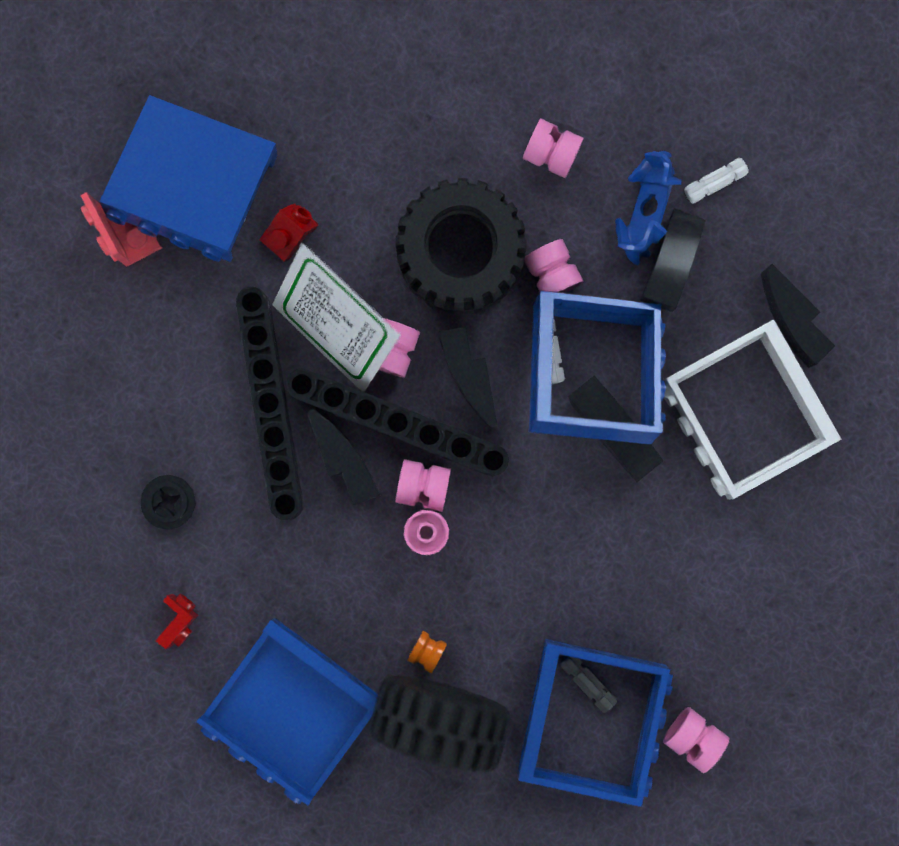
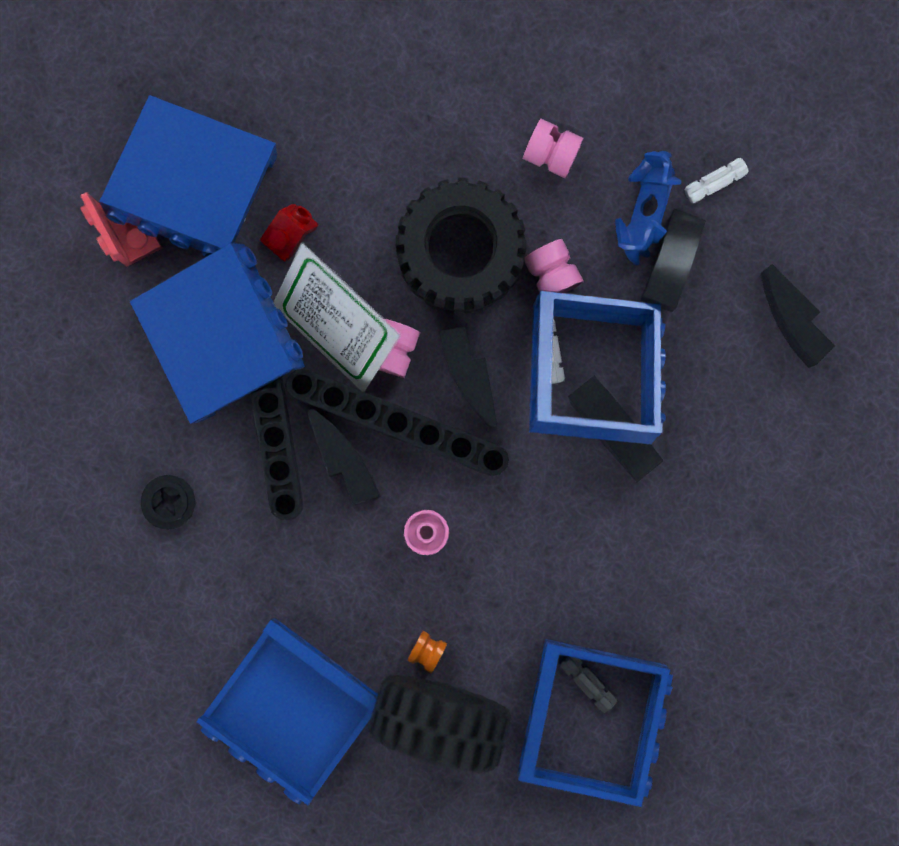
red bracket [155,593,198,650] -> none
bright pink wheel [395,459,451,512] -> none
white window [663,320,842,499] -> none
bright pink wheel [663,707,729,773] -> none
none -> blue panel [130,243,305,424]

